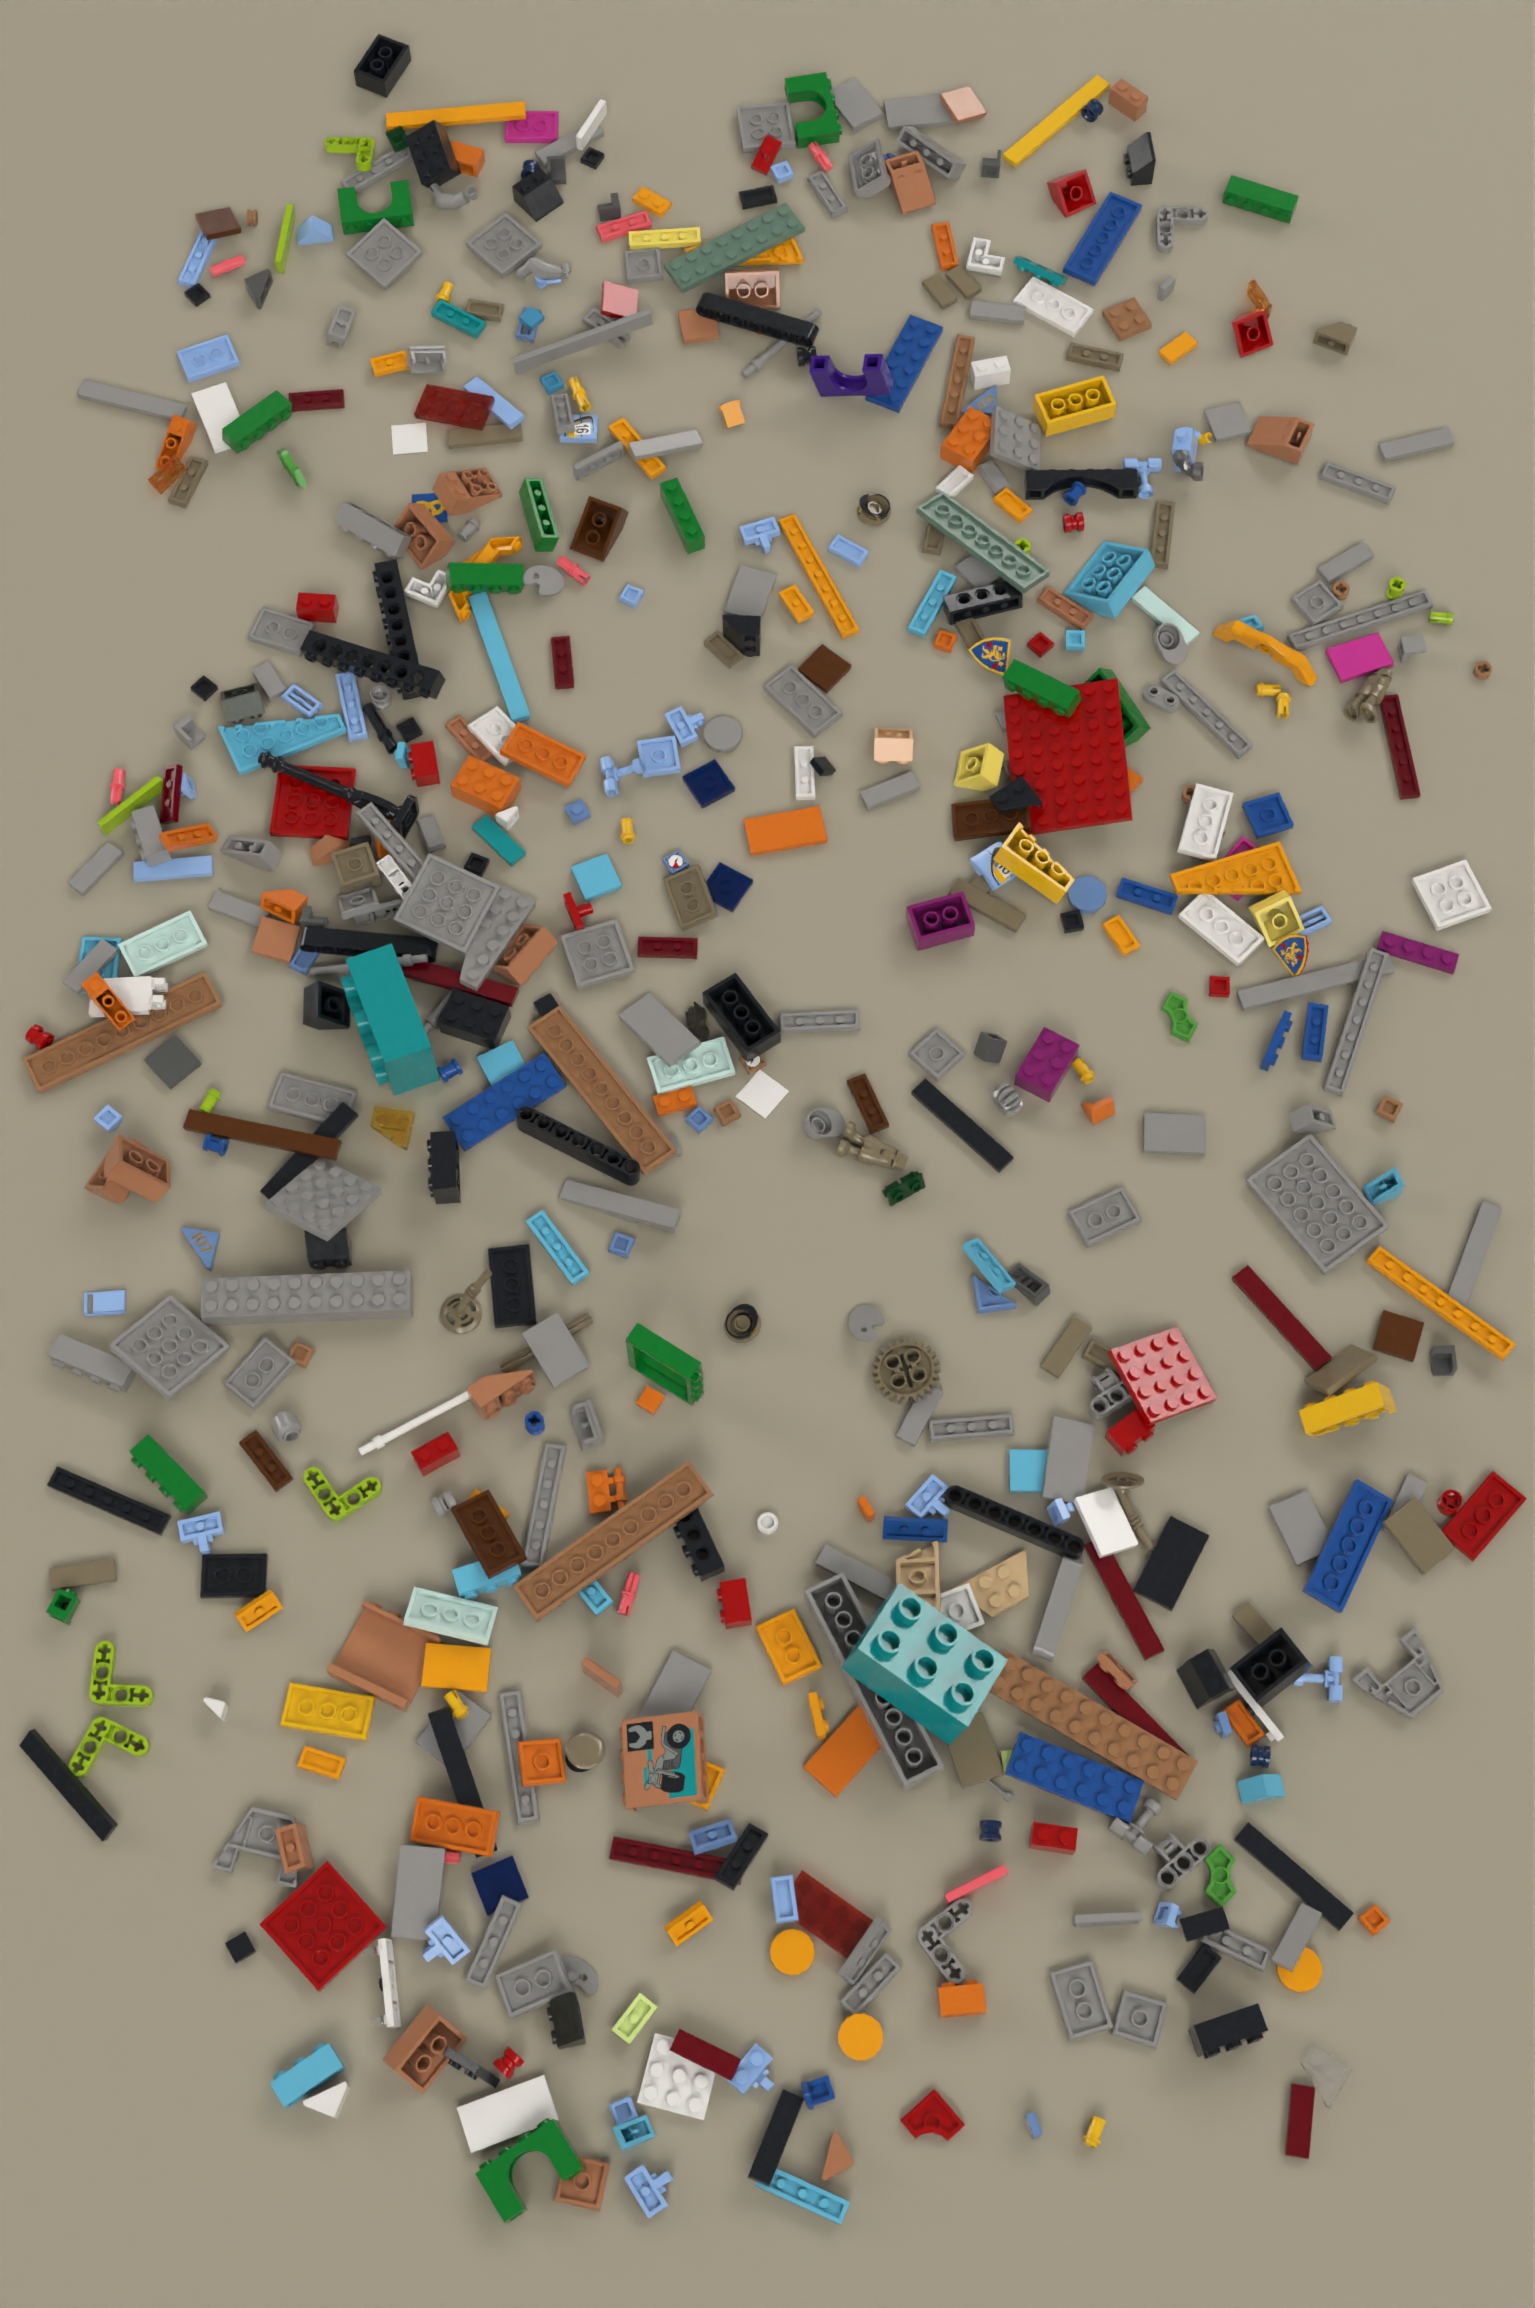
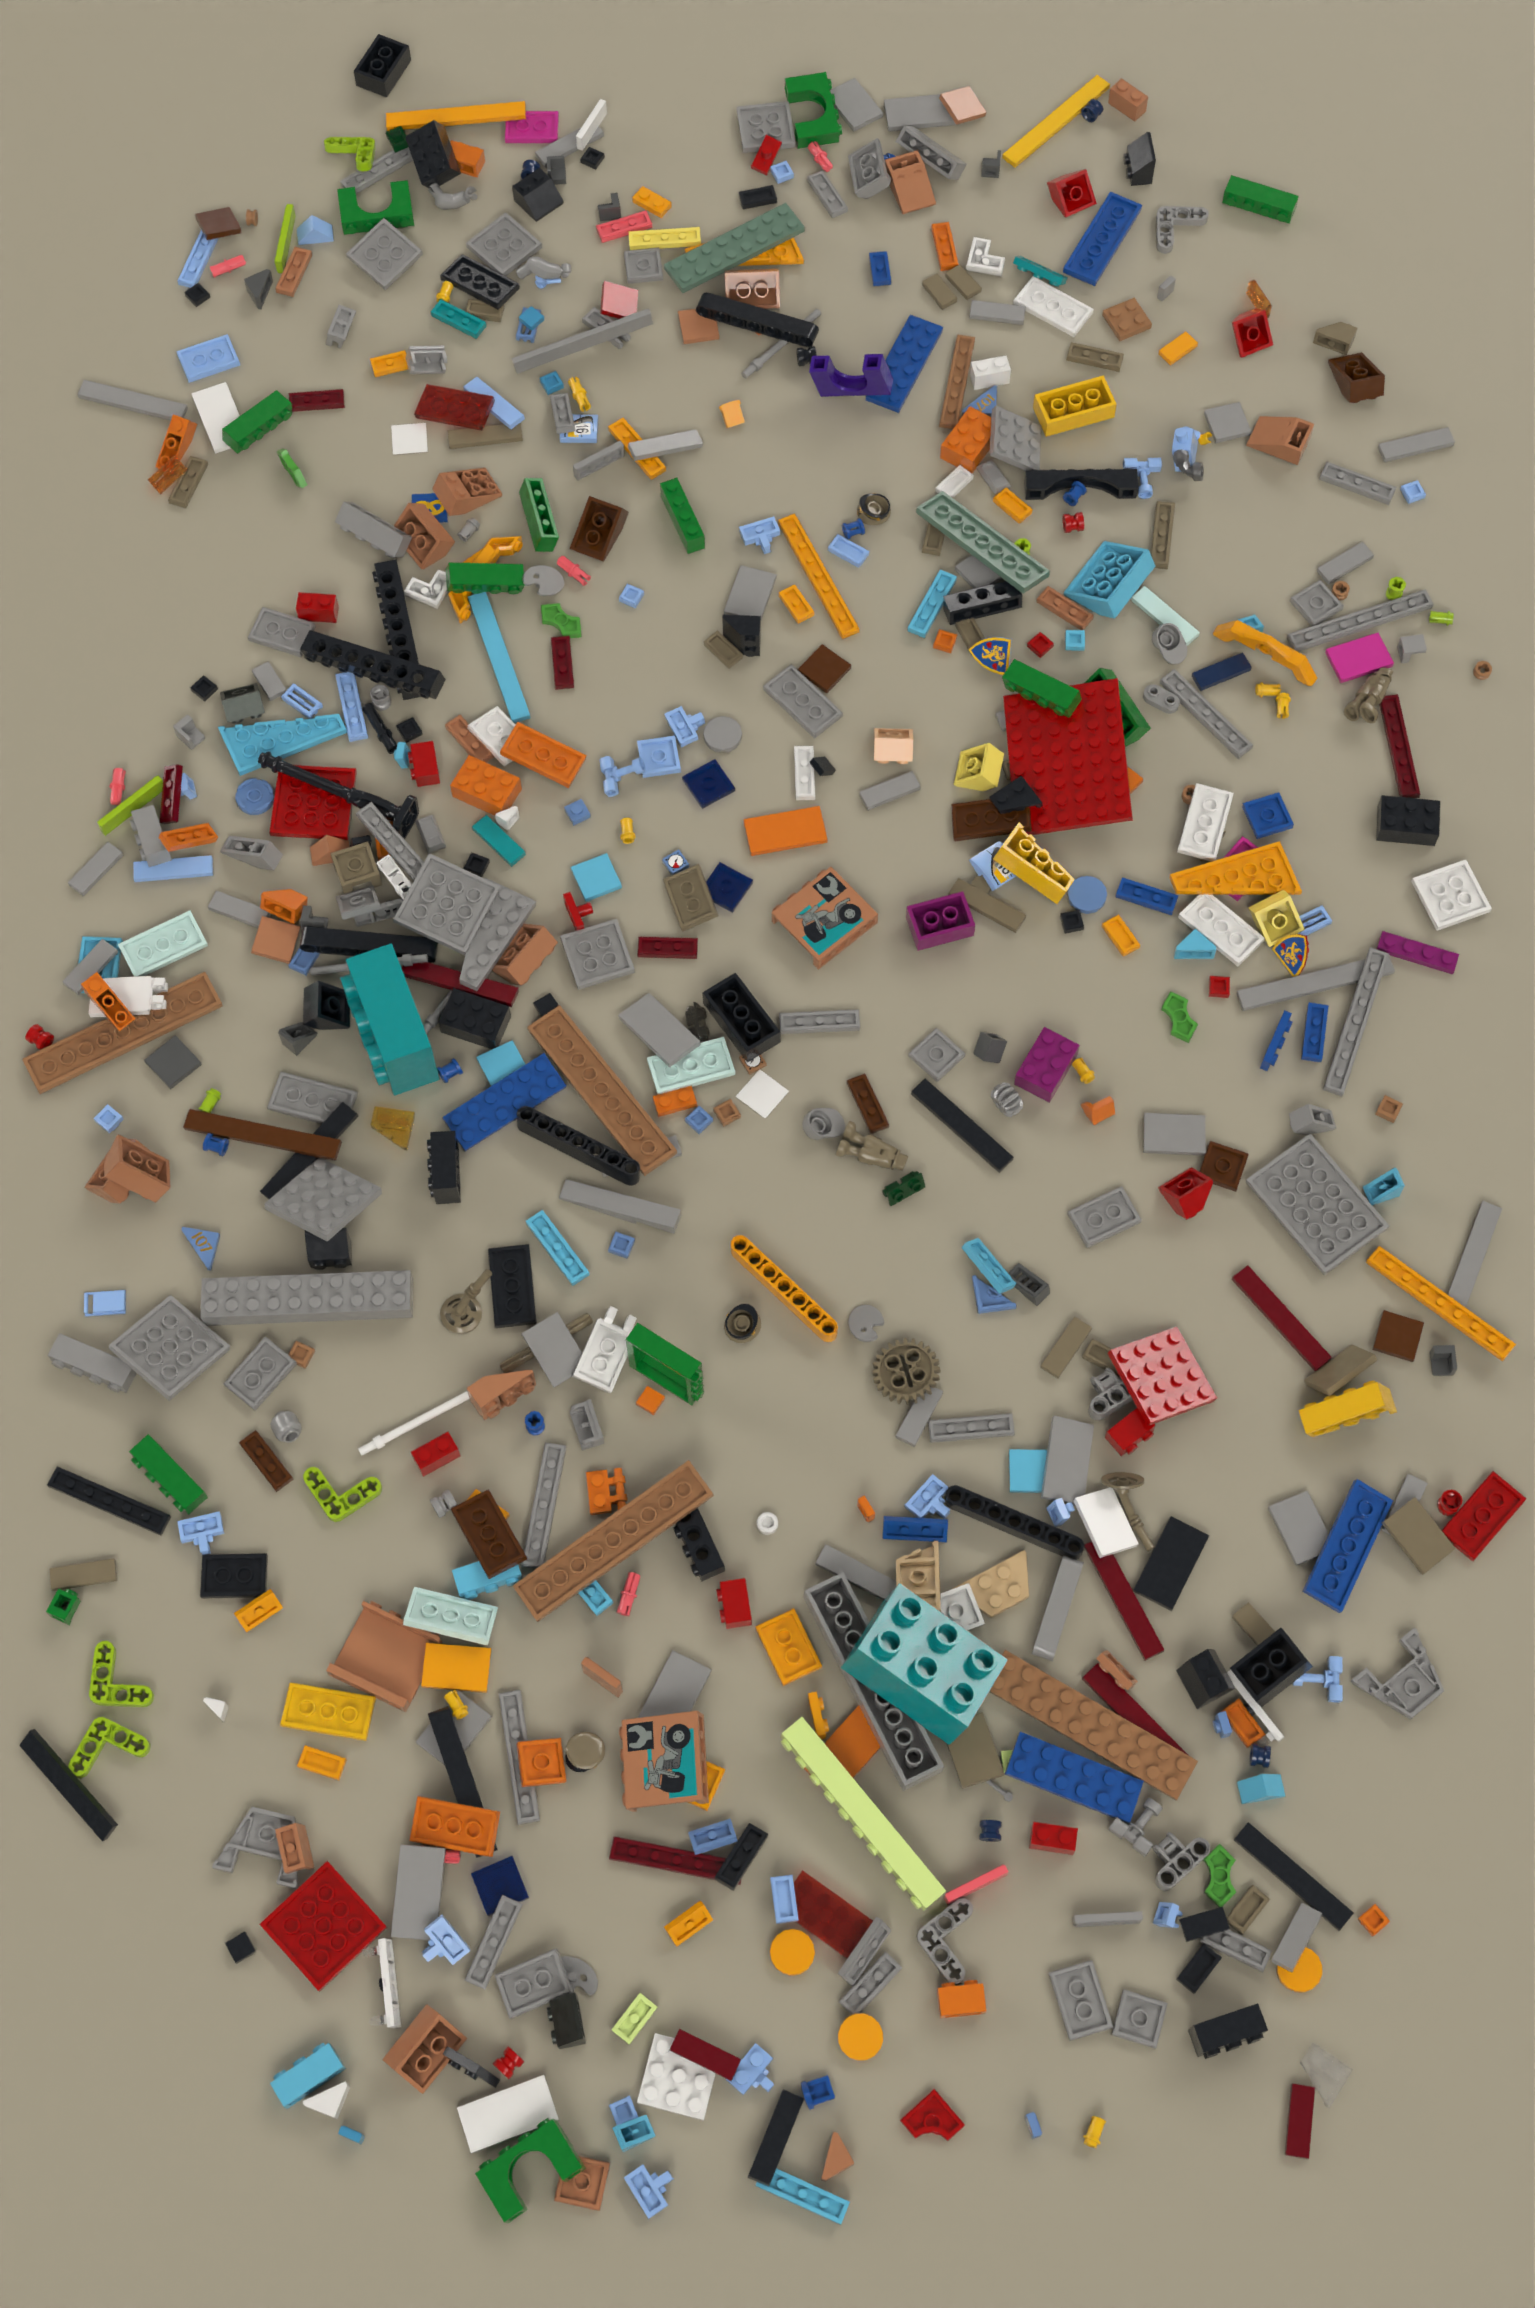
none -> medium blue tile [235,778,275,815]
none -> nougat plate [275,247,312,297]
none -> dark grey slope [278,1022,318,1056]
none -> dark azure tile [338,2126,365,2145]
none -> black tile [440,254,520,310]
none -> bright green tile [541,603,582,638]
none -> white tile [572,1306,637,1393]
none -> light orange beam [731,1235,838,1342]
none -> panel [772,867,878,970]
none -> yellowish green brick [781,1717,946,1911]
none -> blue bush [842,518,865,539]
none -> blue plate [869,251,891,286]
none -> red slope [1158,1167,1213,1220]
none -> medium azure slope [1174,929,1216,959]
none -> dark blue tile [1192,652,1252,691]
none -> reddish brown tile [1199,1141,1249,1192]
none -> dark tan tile [1226,1885,1270,1935]
none -> reddish brown slope [1328,352,1385,403]
none -> black brick [1376,795,1440,846]
none -> light blue tile [1400,480,1426,504]

